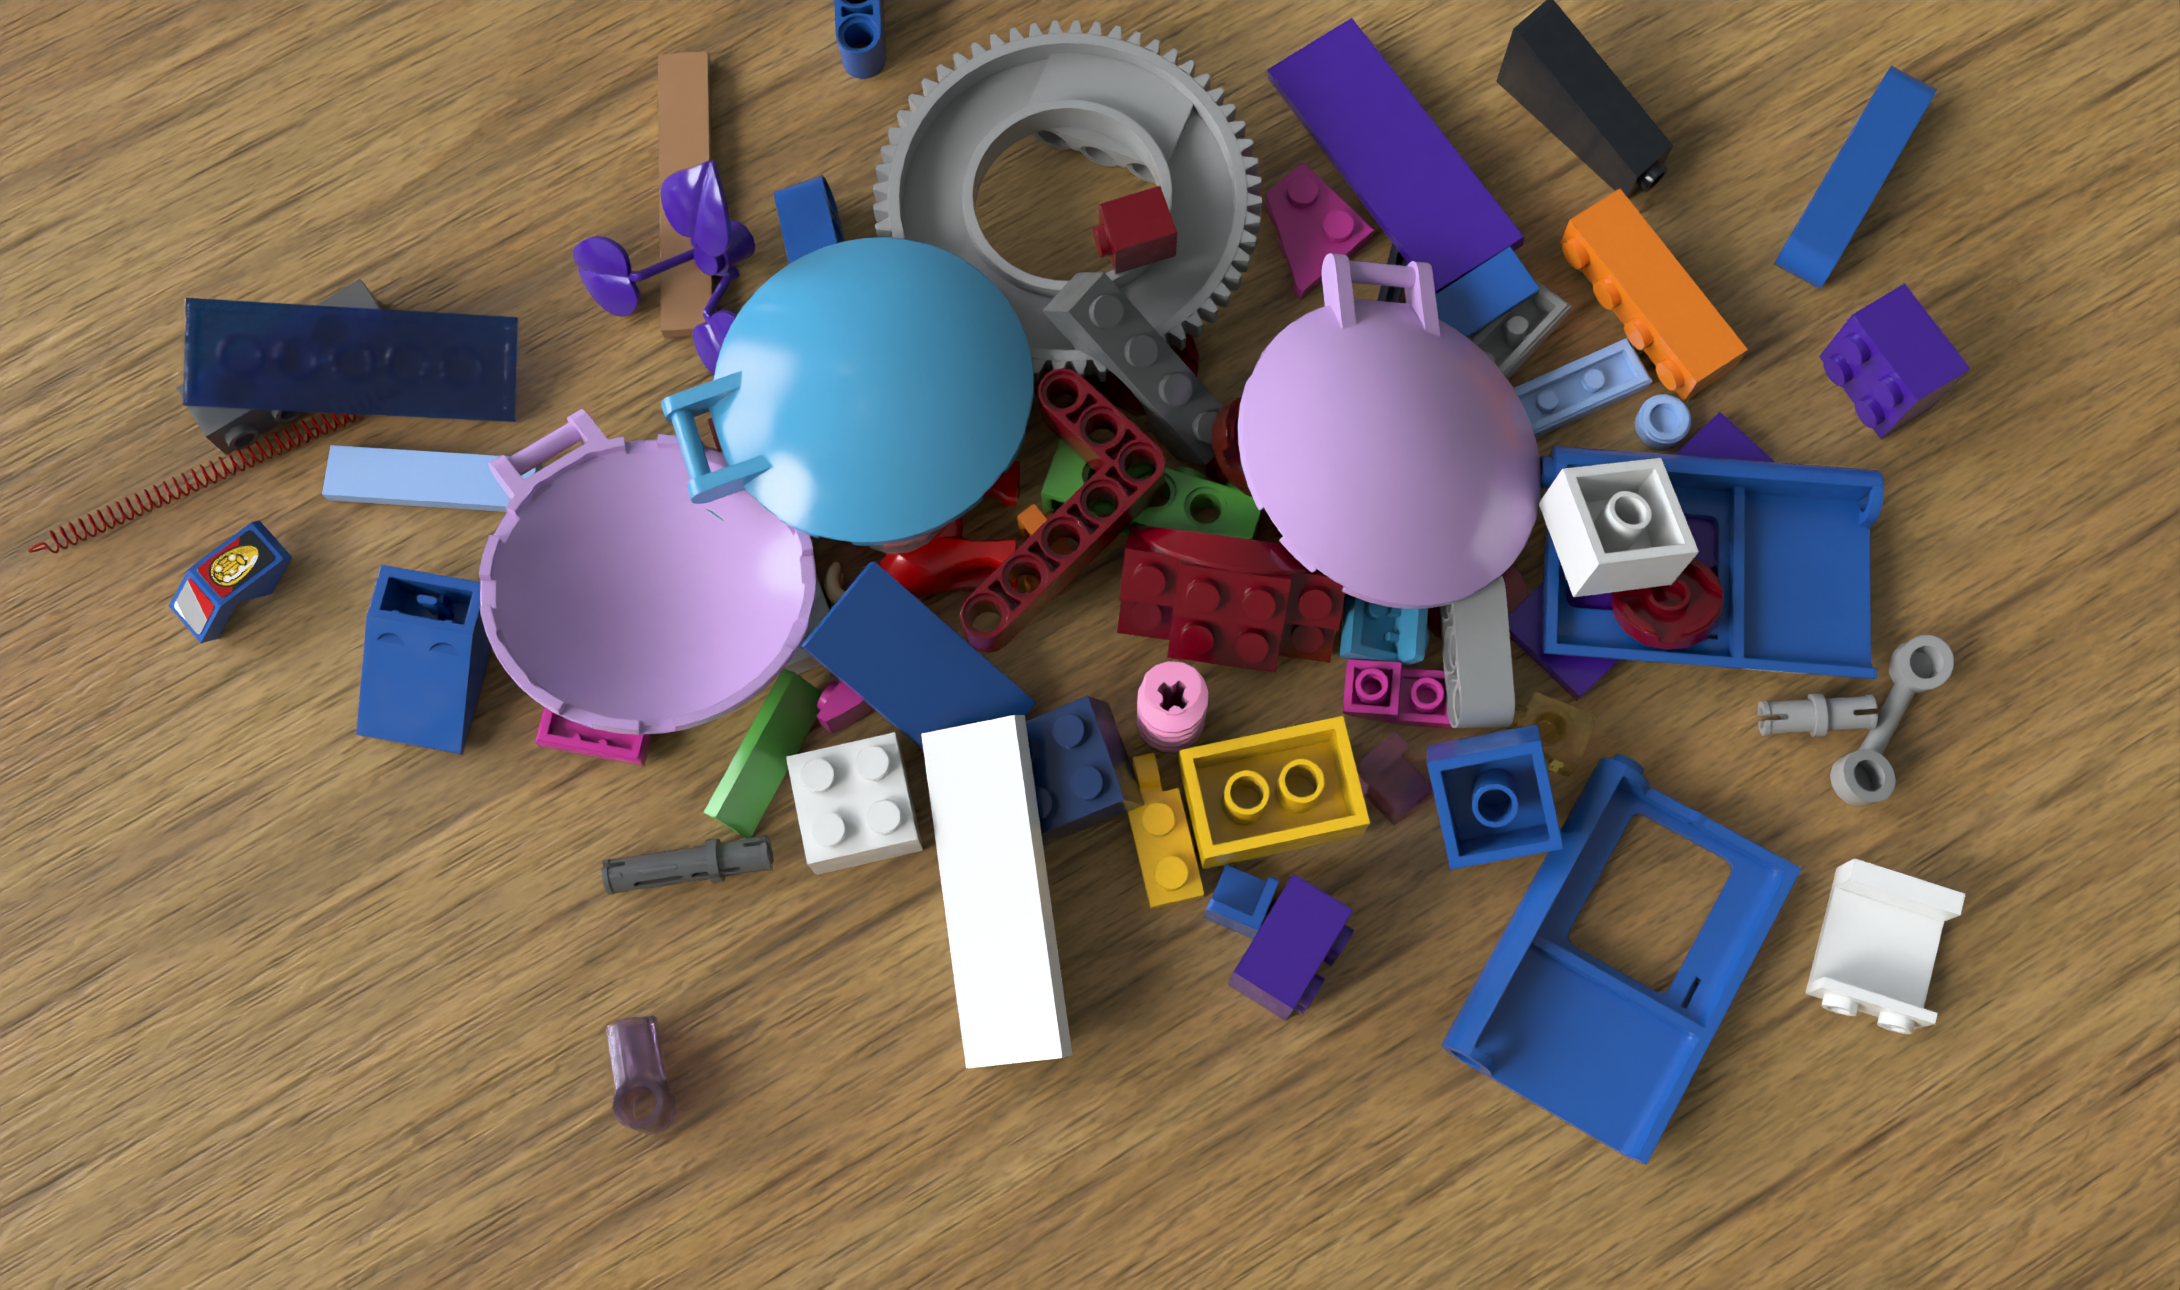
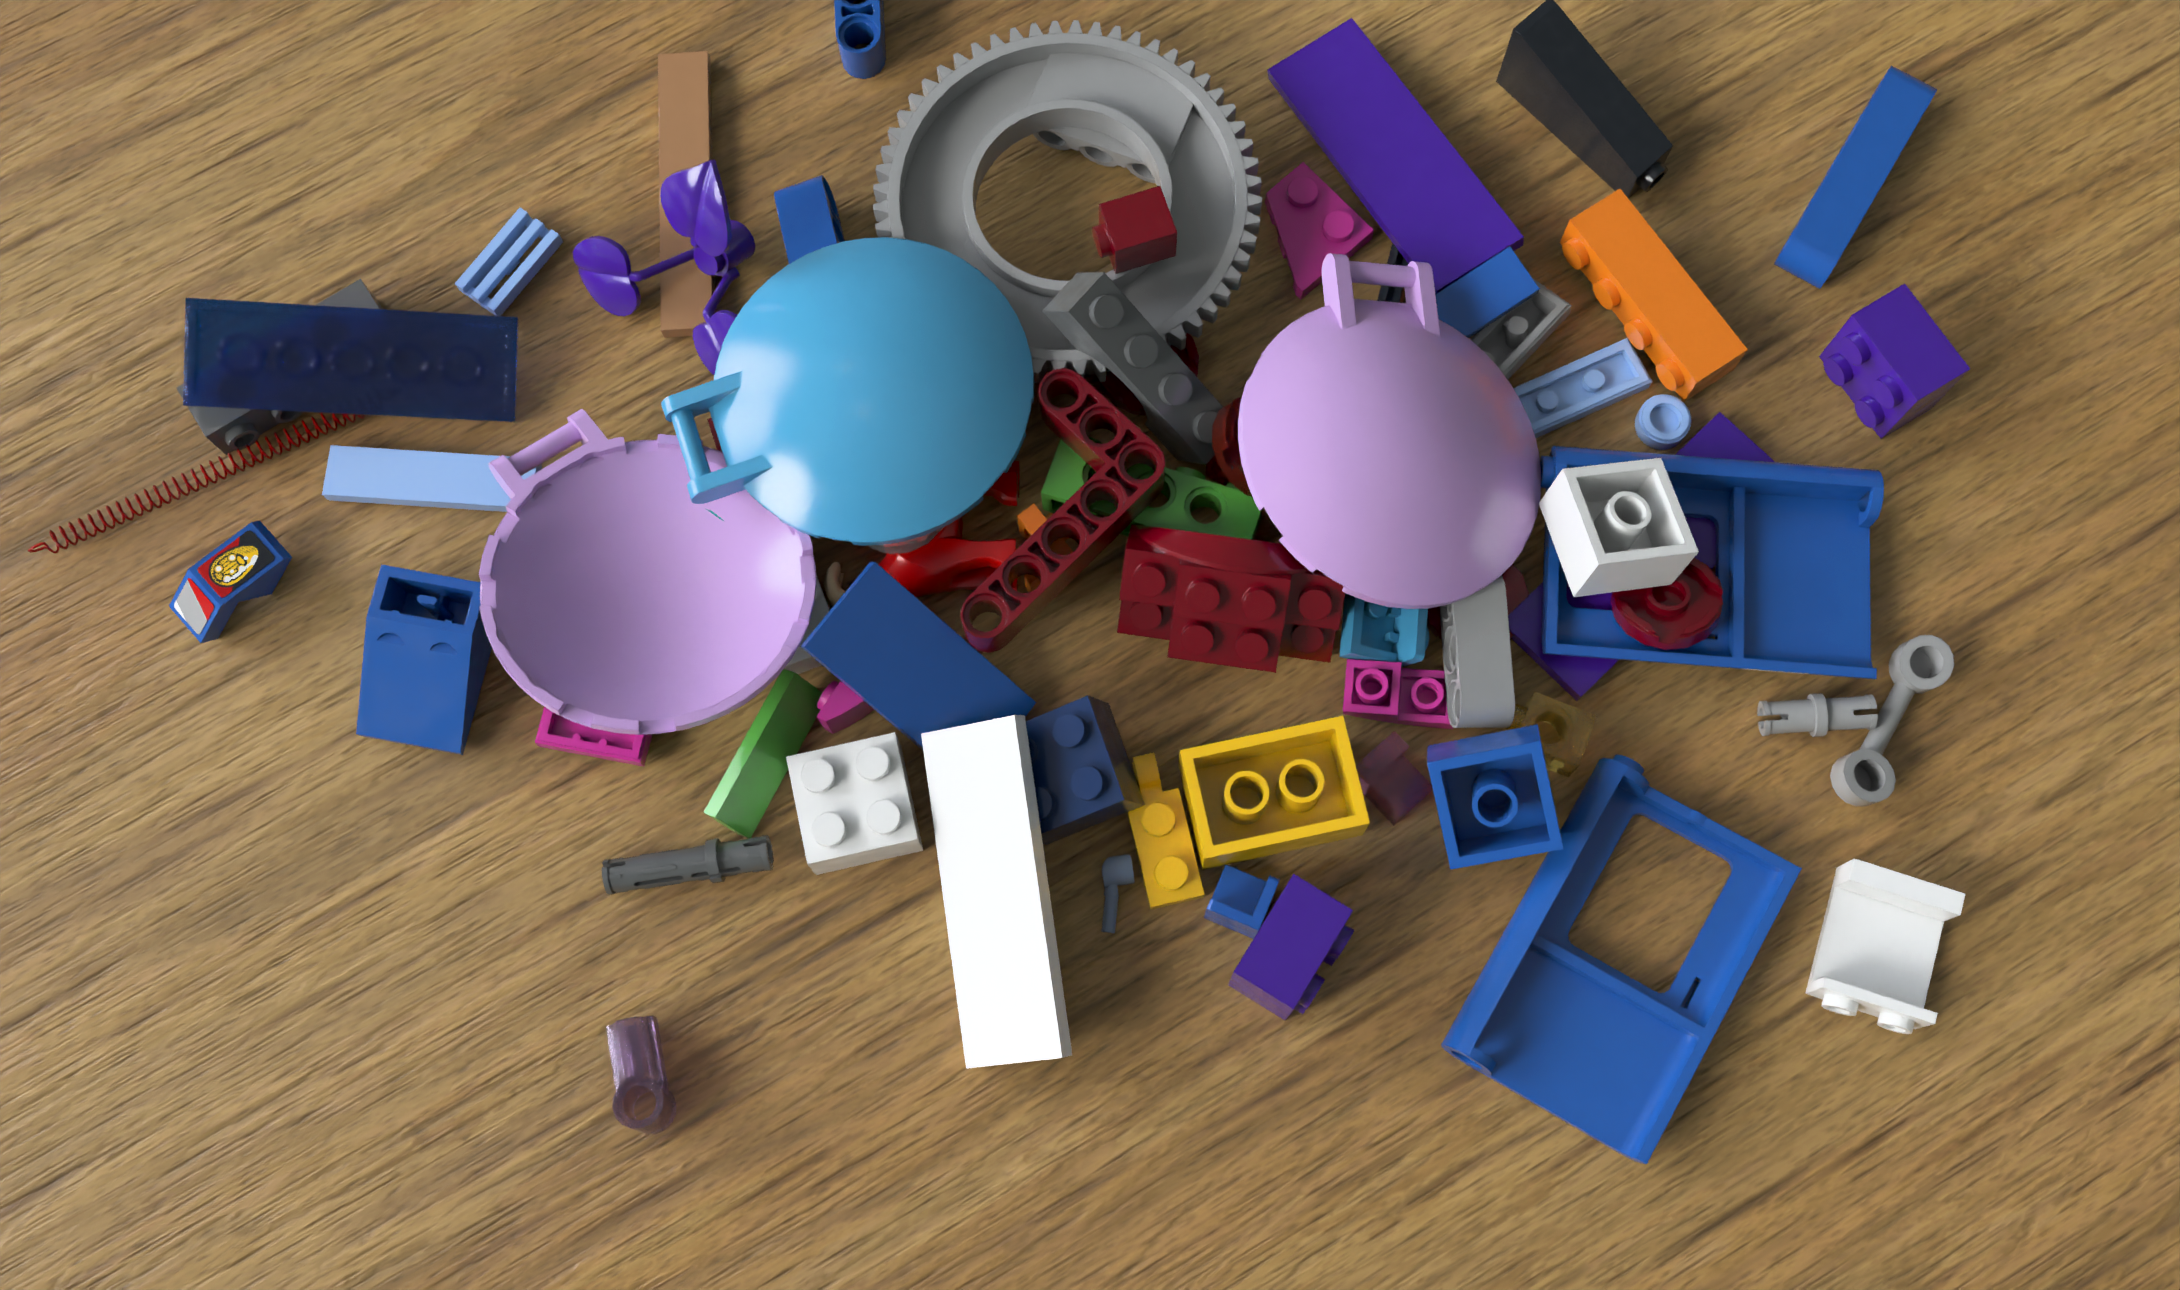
bright pink piece [1137,661,1209,753] -> none
none -> light blue tile [455,208,563,318]
none -> sand blue hand [1101,855,1135,933]

